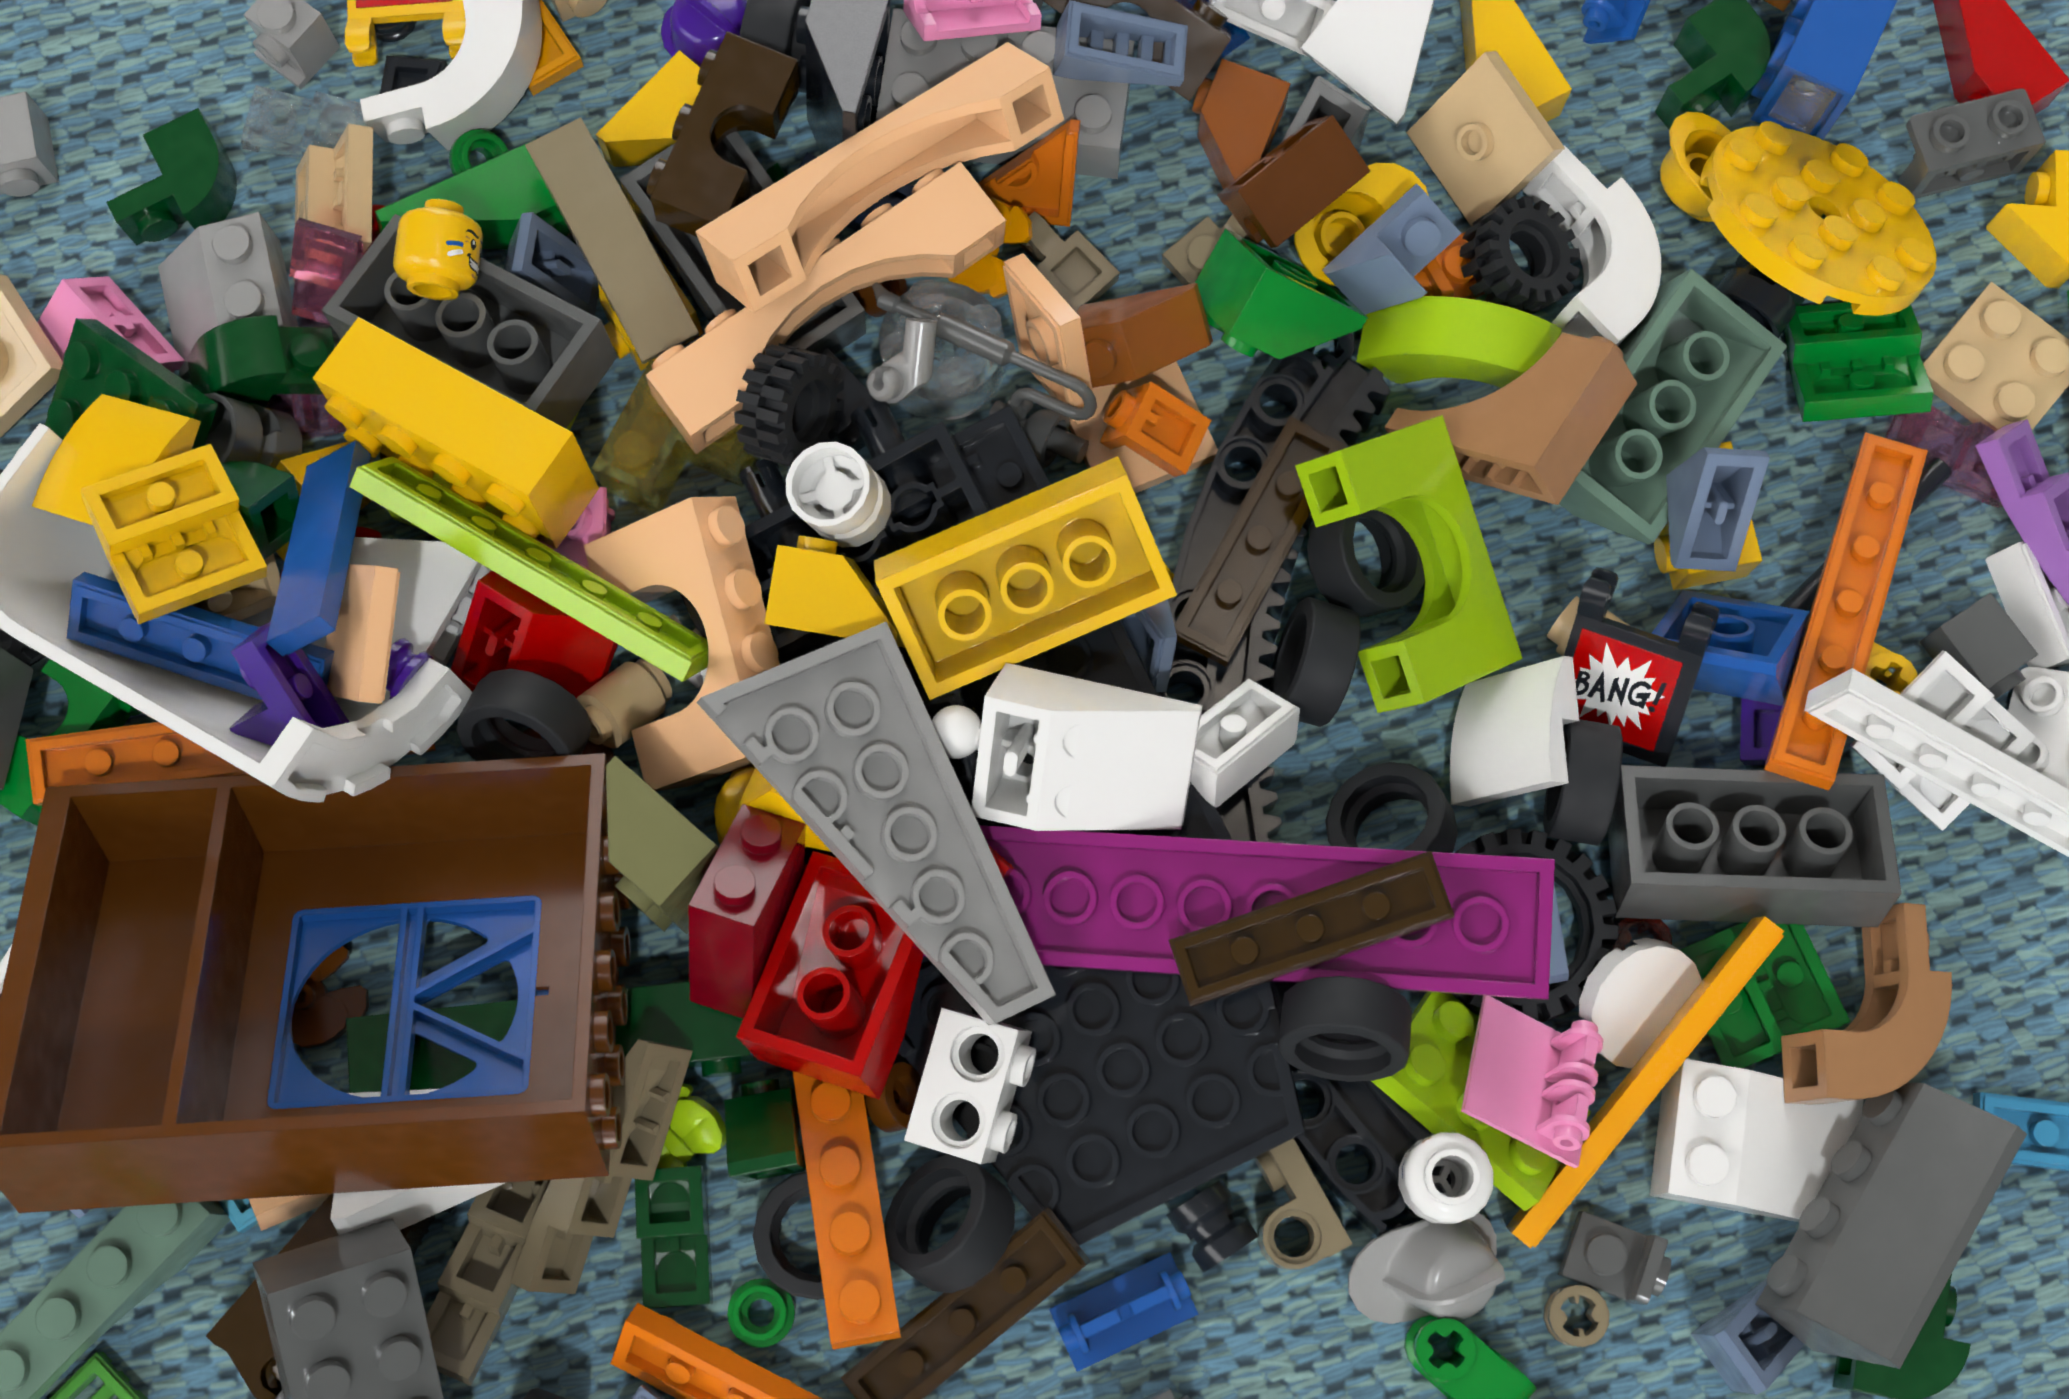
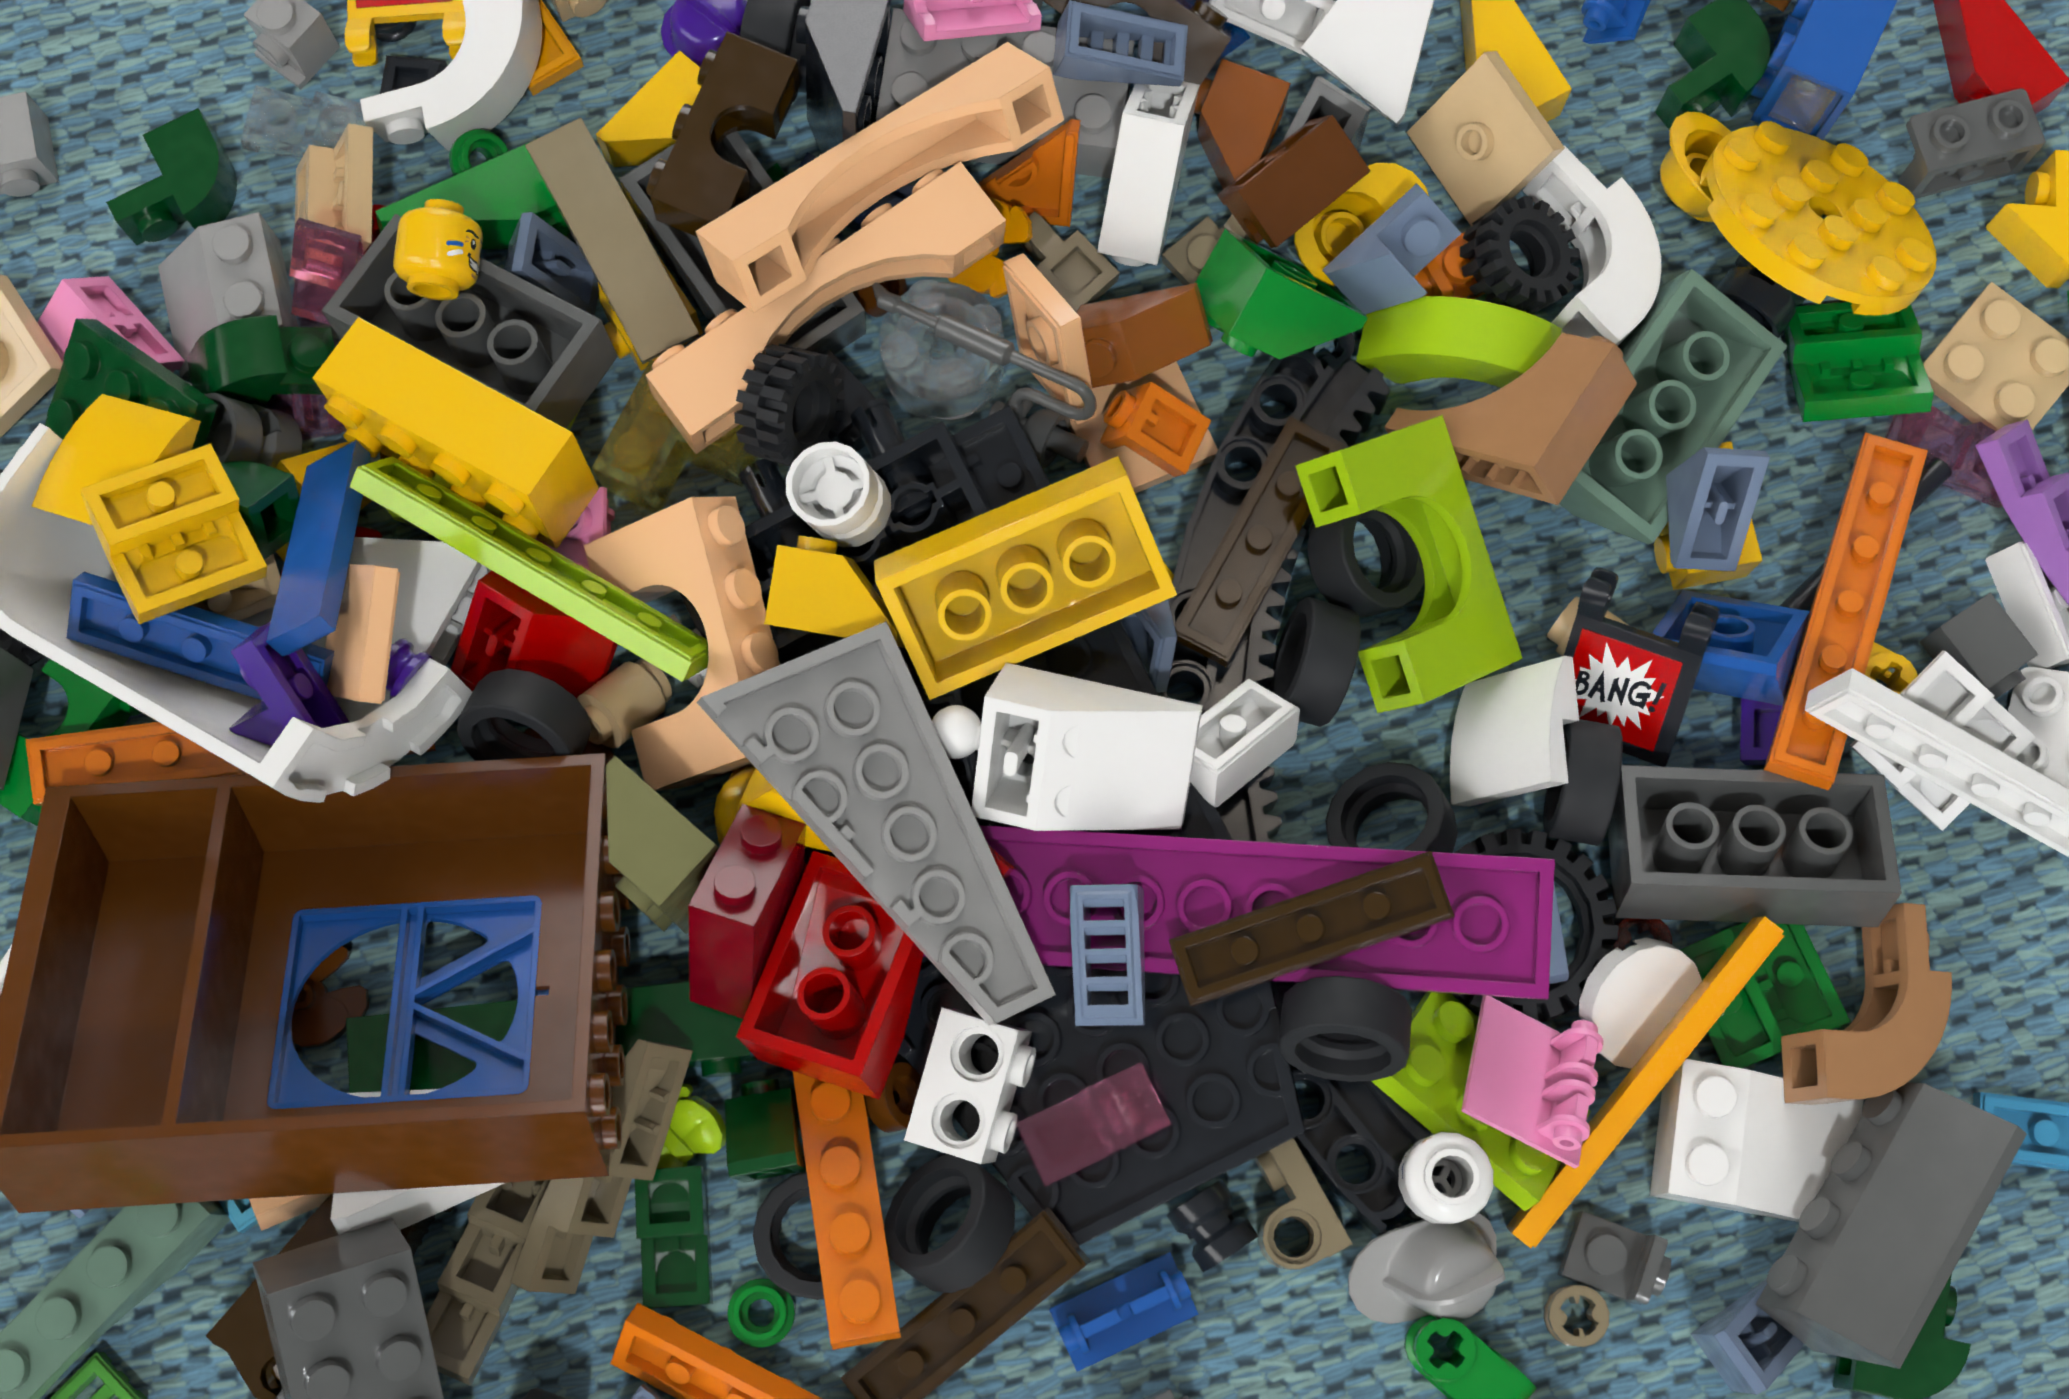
light grey arm [866,318,937,404] -> none
none -> clear pink slope [1016,1062,1171,1188]
none -> sand blue slope [1070,884,1145,1026]
none -> white slope [1097,81,1200,266]

